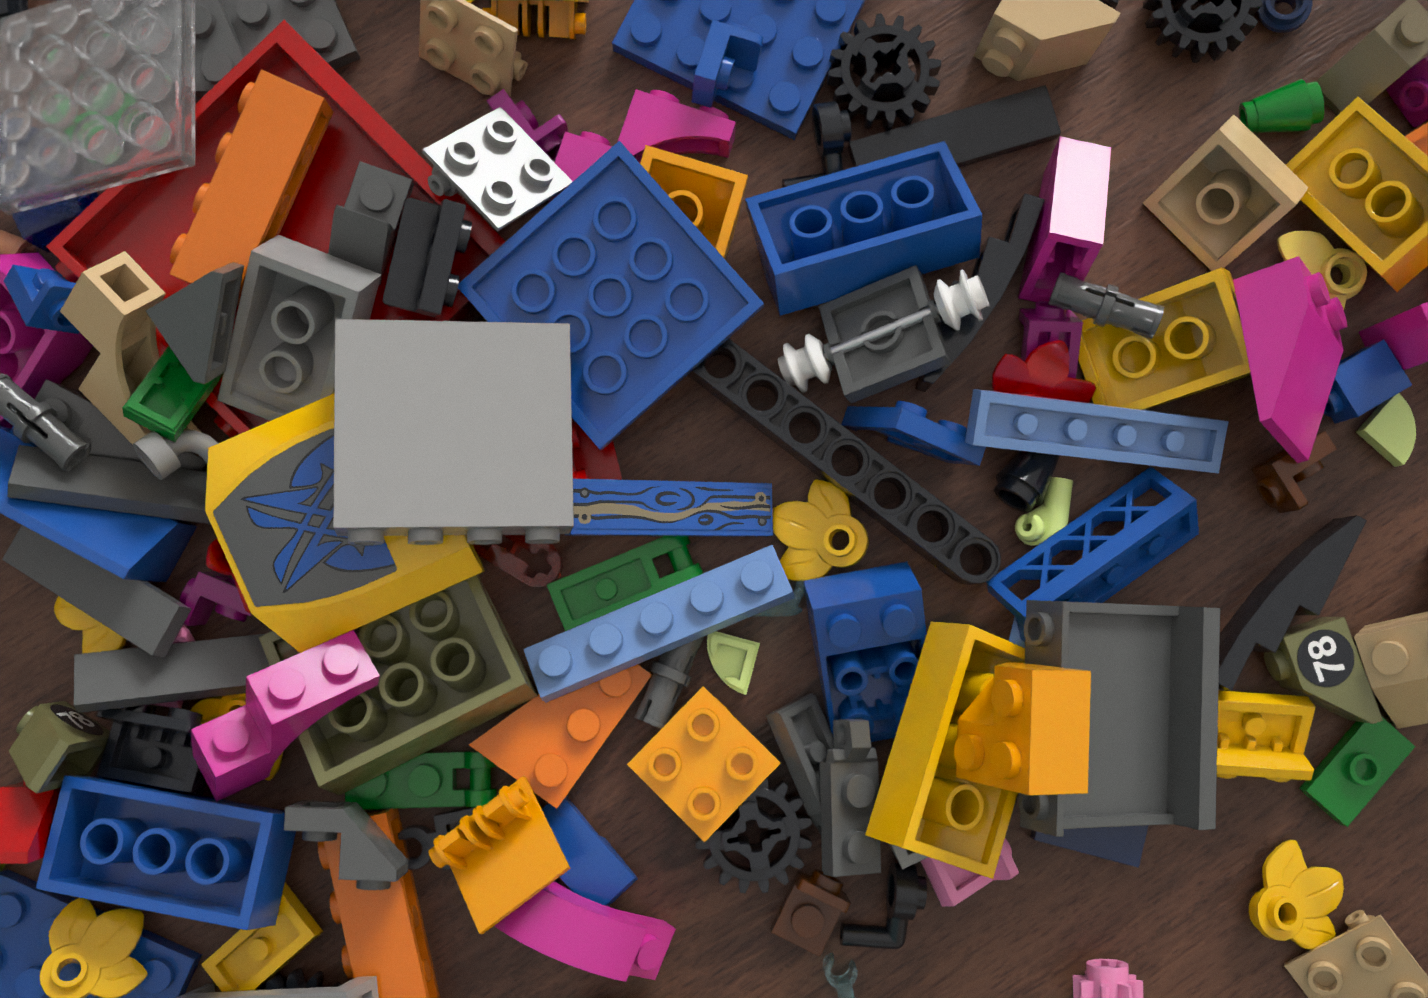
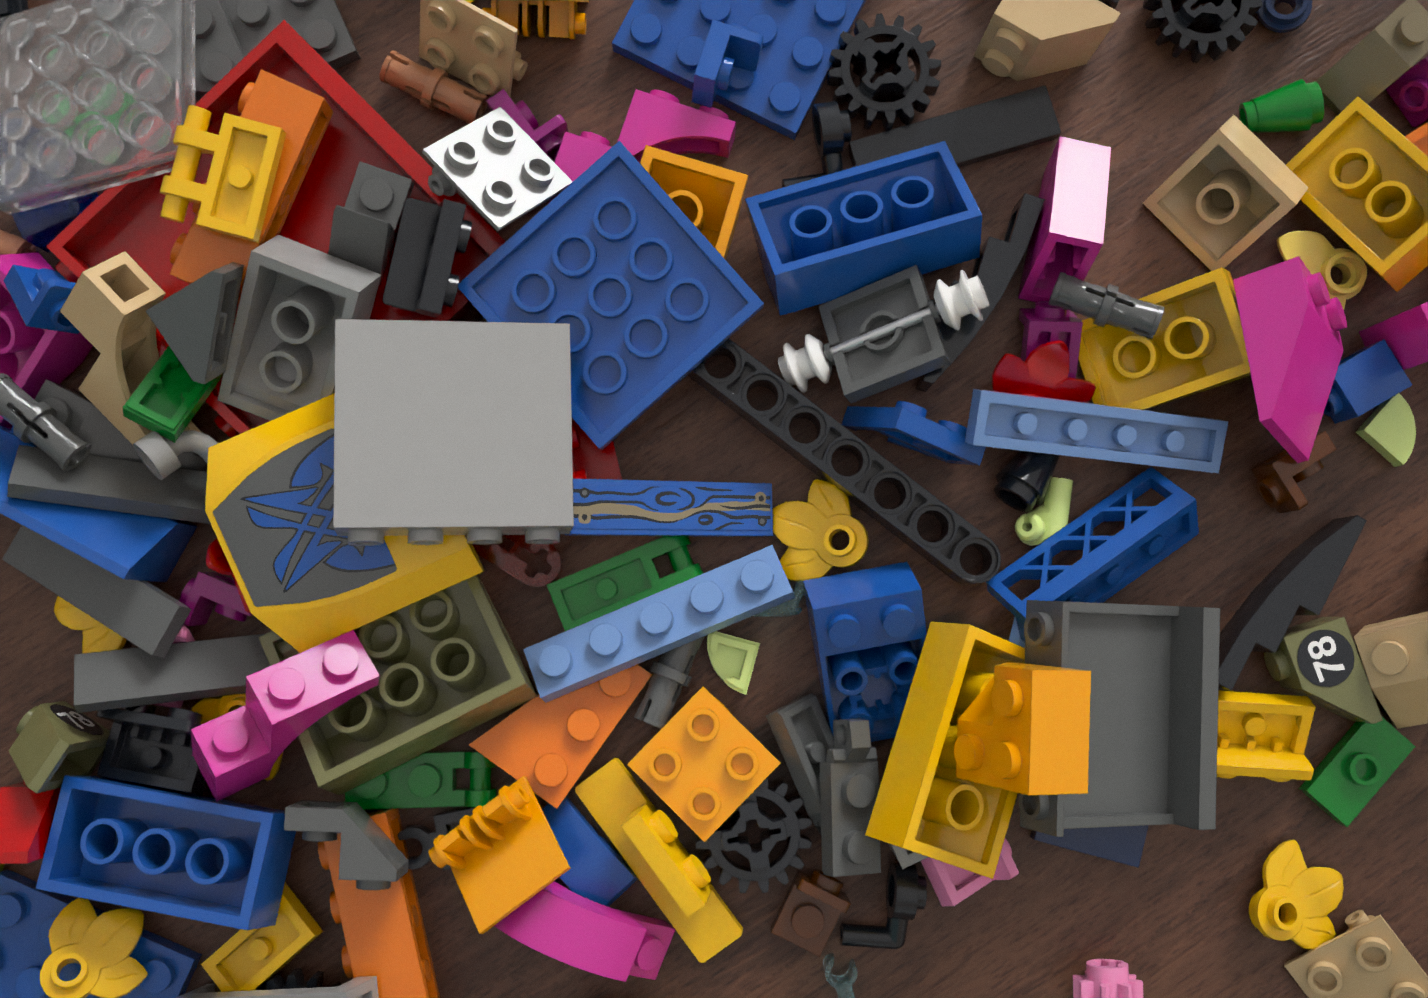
none -> yellow plate [160,105,286,243]
none -> nougat pin [380,50,489,124]
none -> yellow bracket [575,758,743,963]

